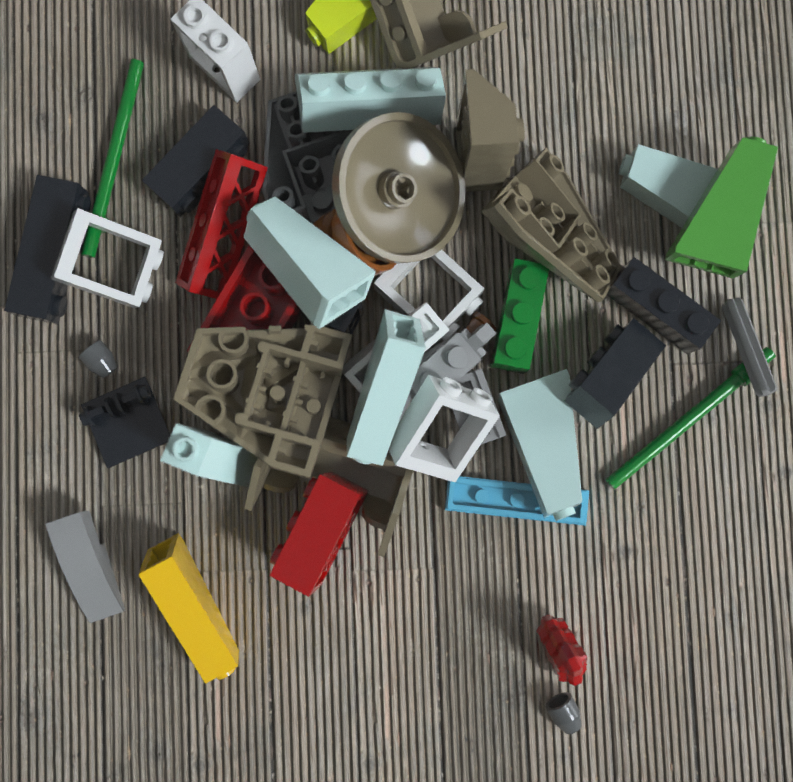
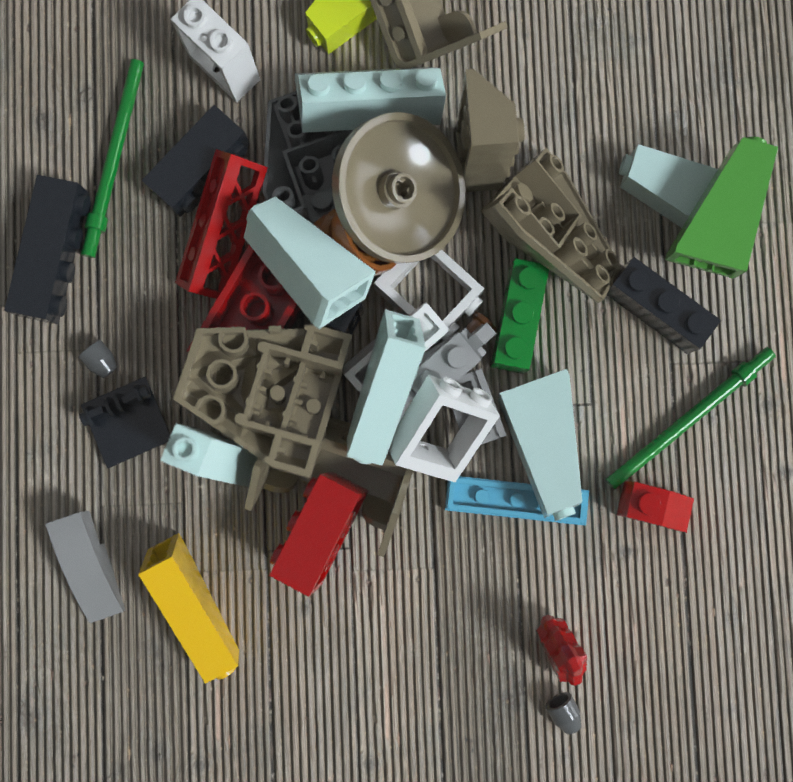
white window [51,208,164,308] -> none
black brick [564,318,666,429] -> none
light grey axle [722,298,777,397] -> none
none -> red slope [616,481,694,533]

